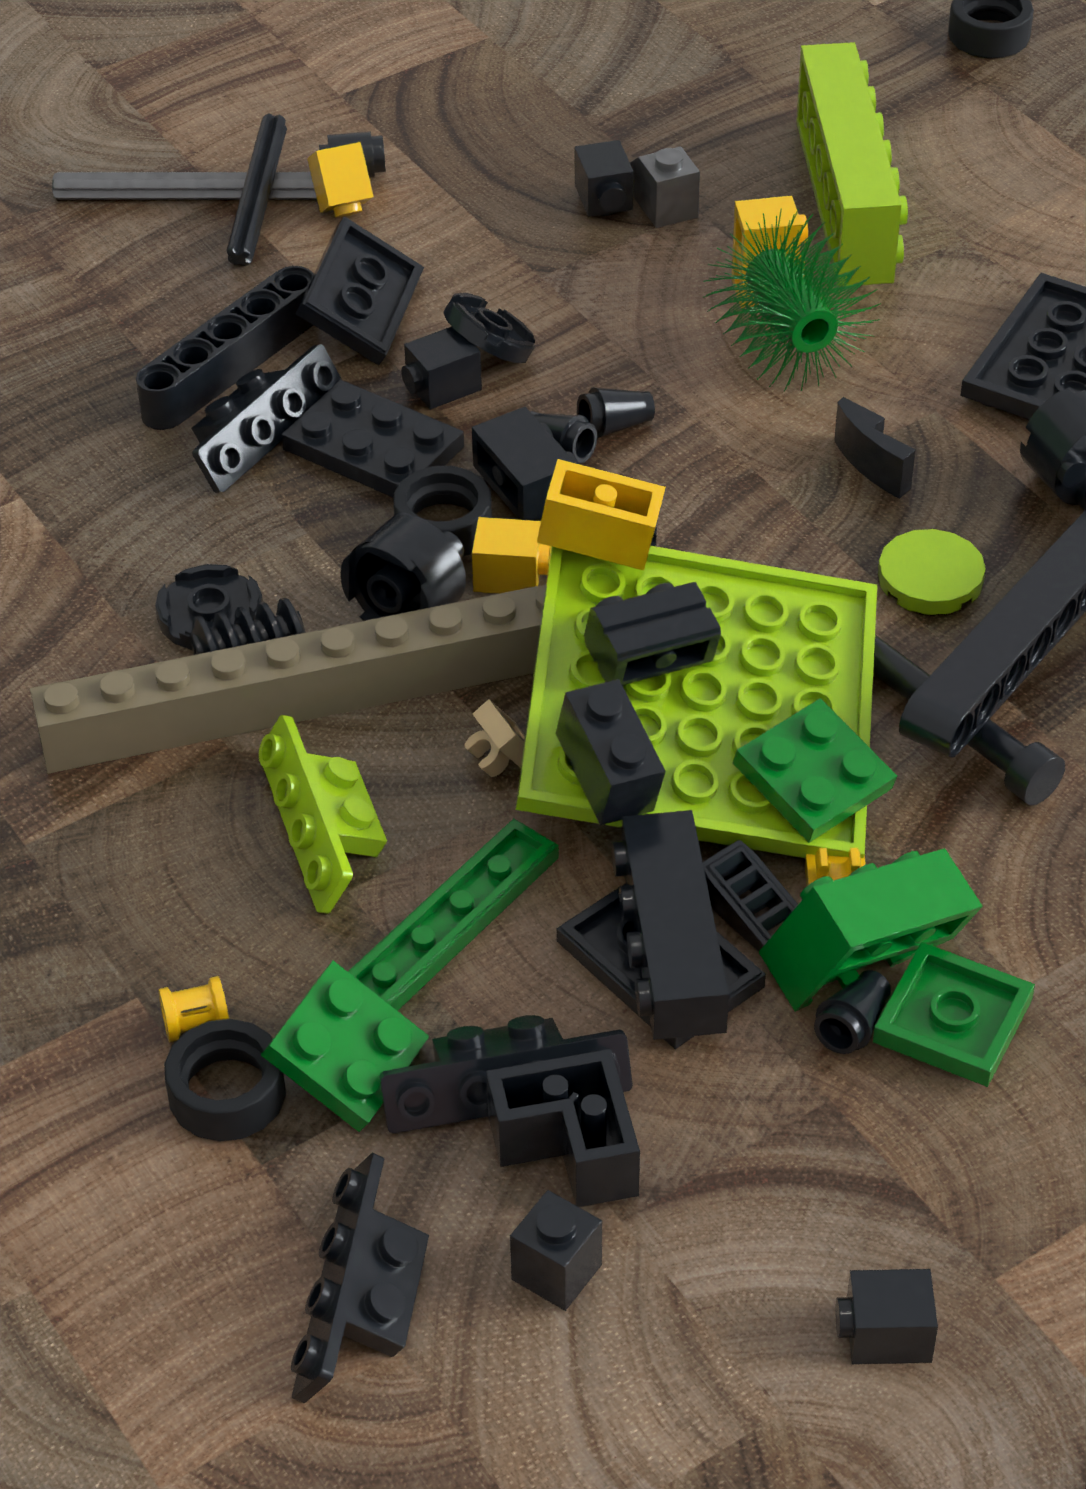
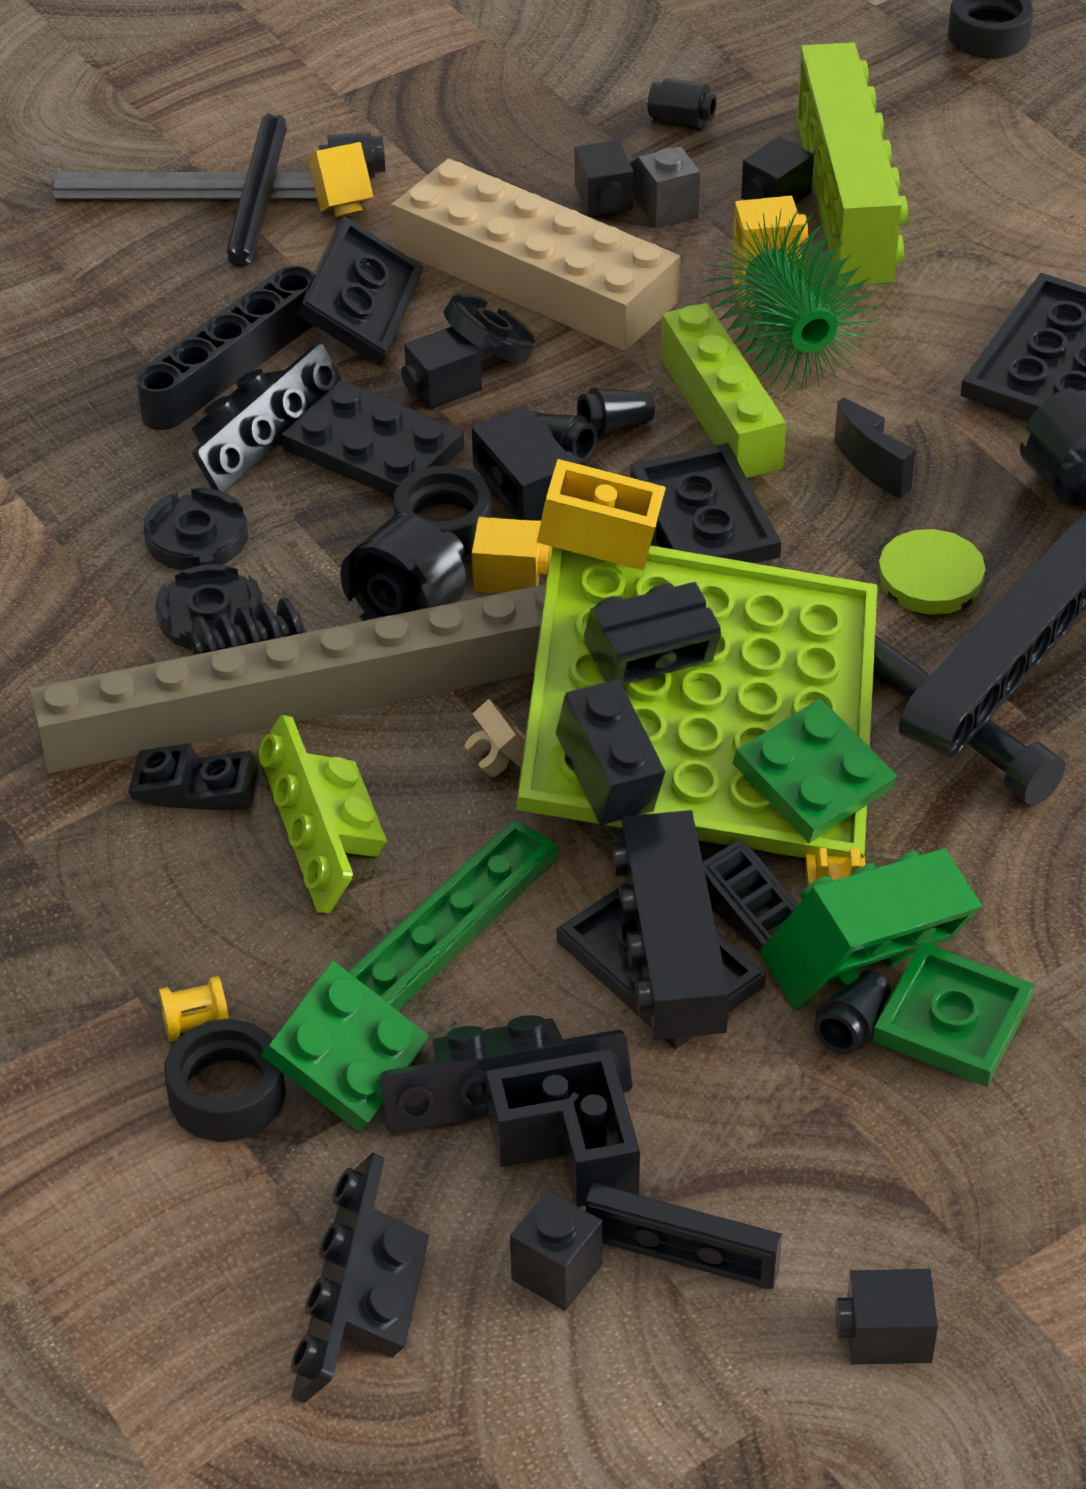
none -> black slope [128,743,259,810]
none -> black tile [144,488,248,570]
none -> tan brick [392,158,681,351]
none -> black tile [586,1183,782,1289]
none -> black plate [630,443,782,563]
none -> black brick [647,78,717,129]
none -> lime brick [661,302,786,478]
none -> black brick [741,136,814,204]

